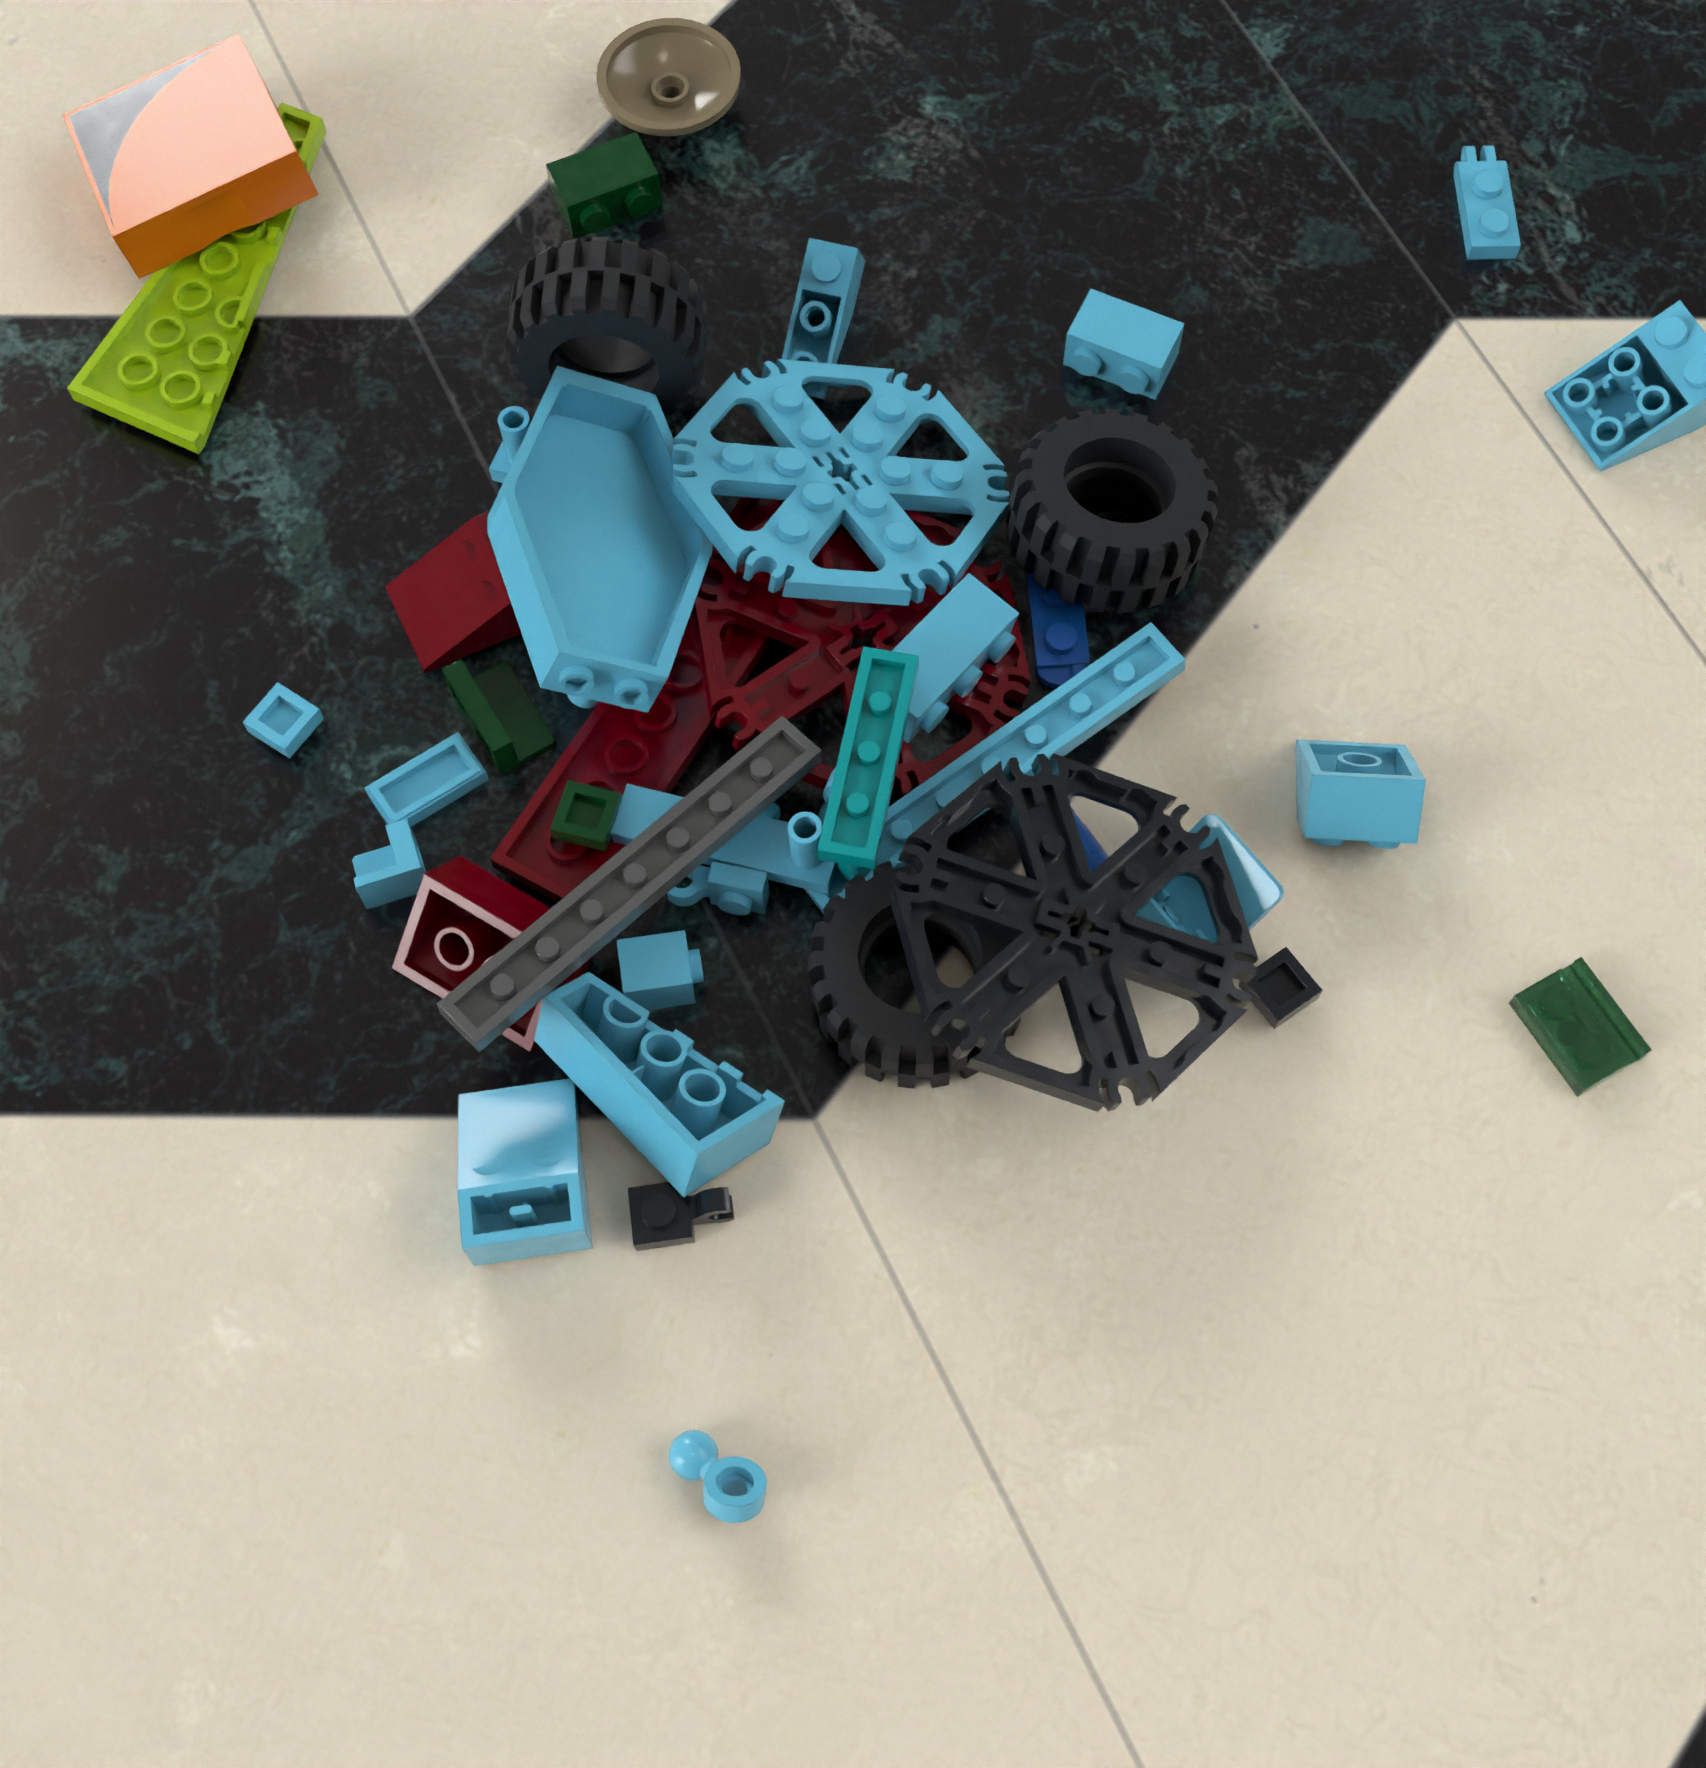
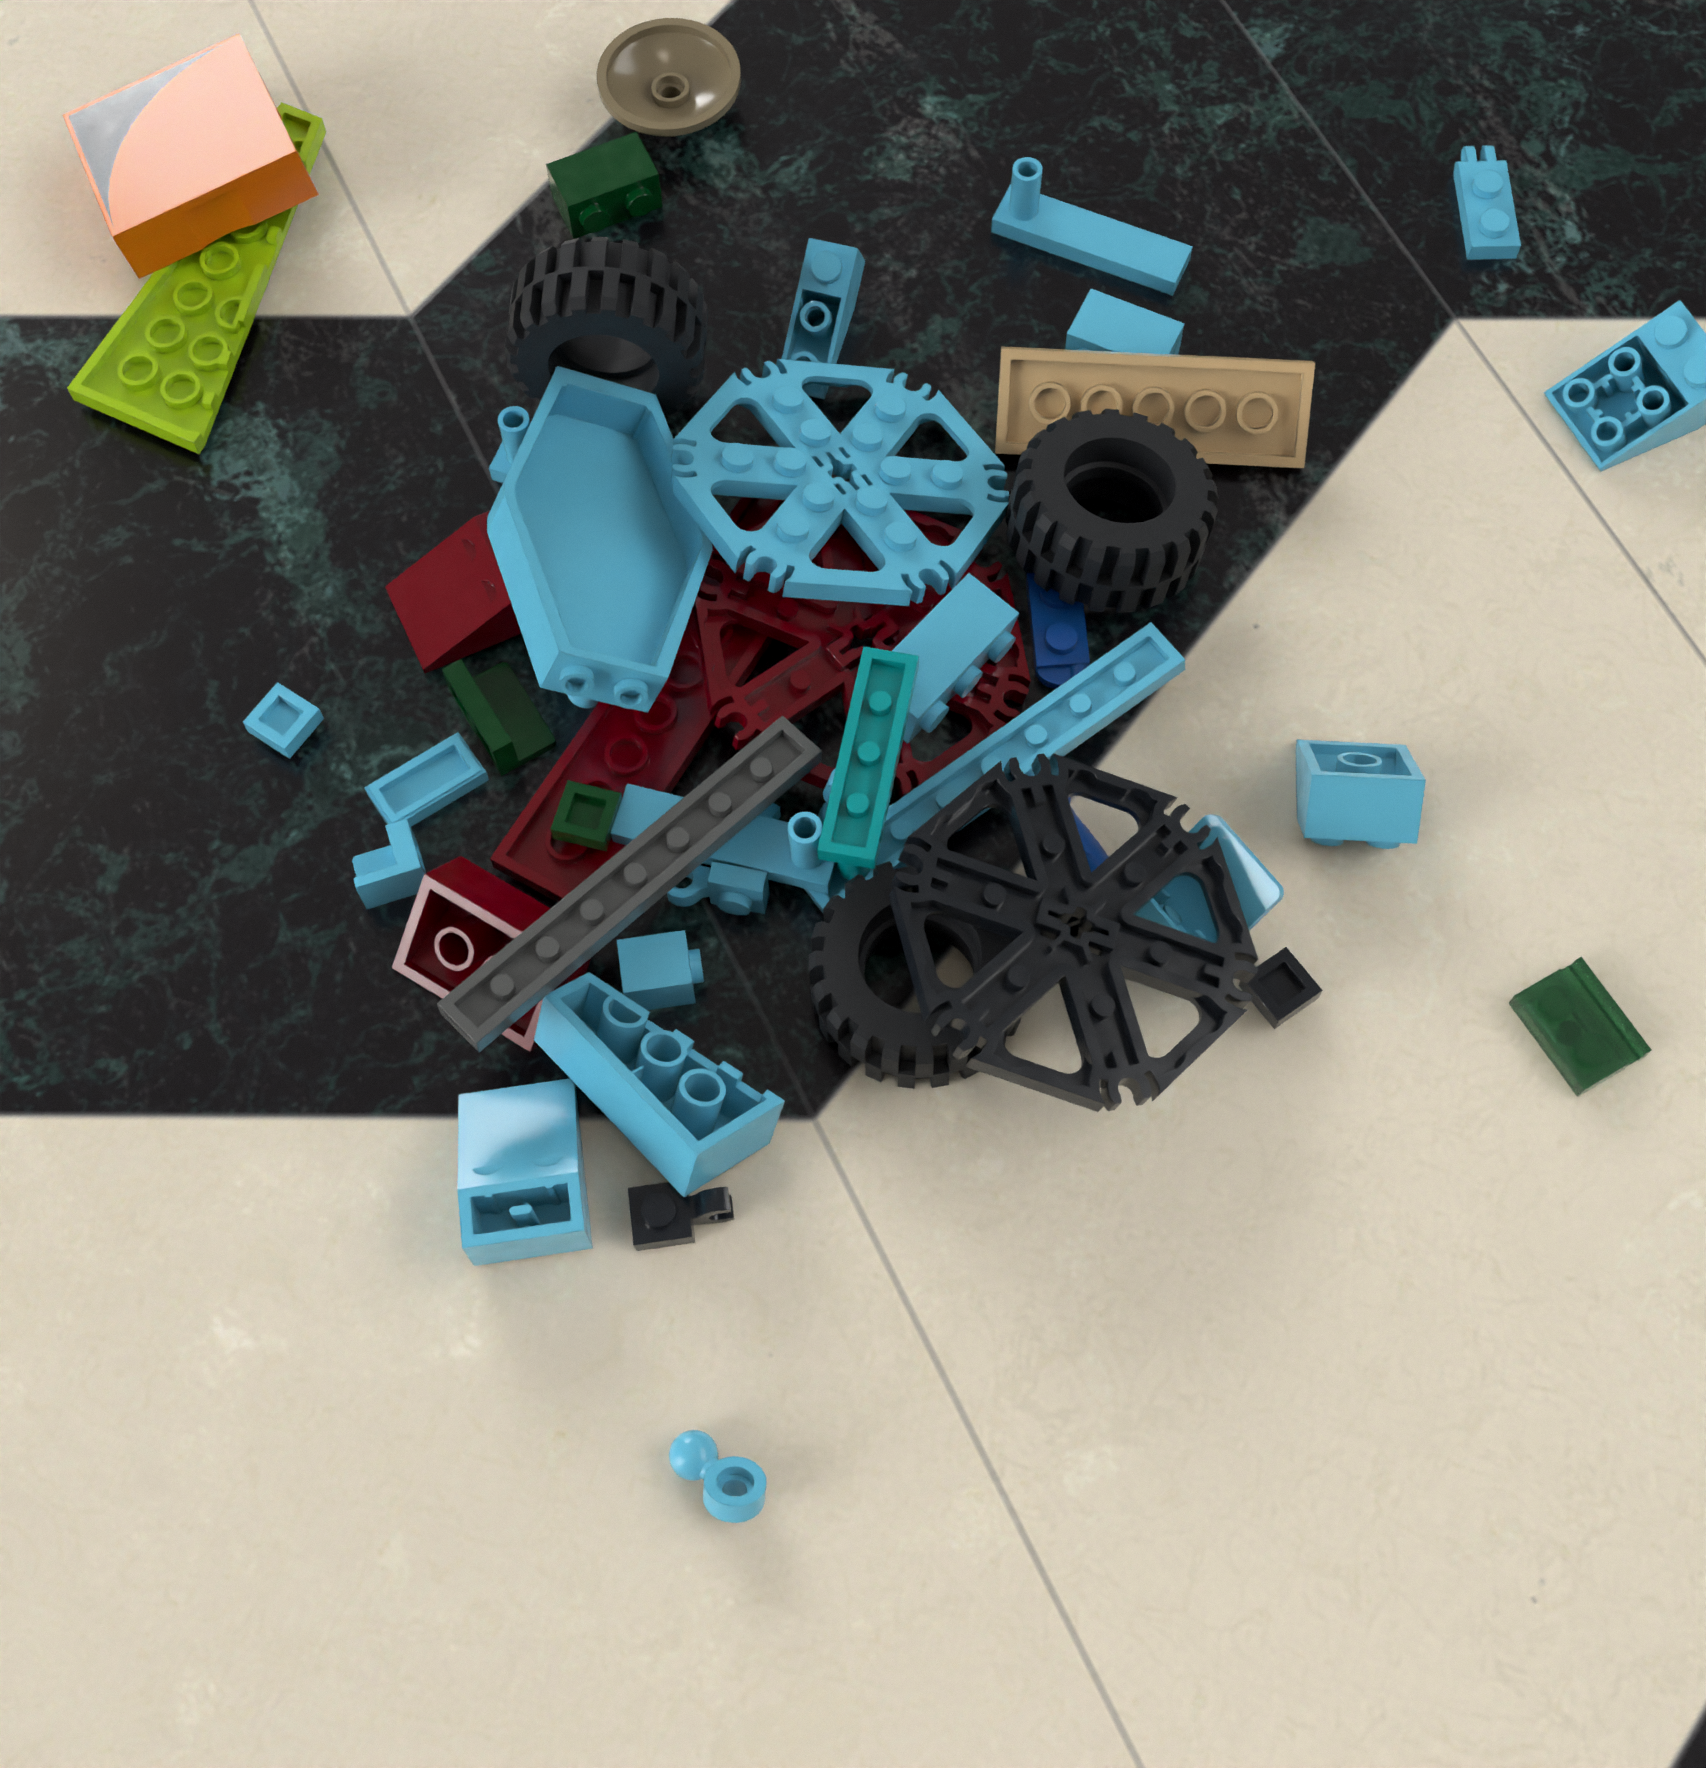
none -> medium azure piece [991,157,1193,296]
none -> tan plate [995,347,1315,468]

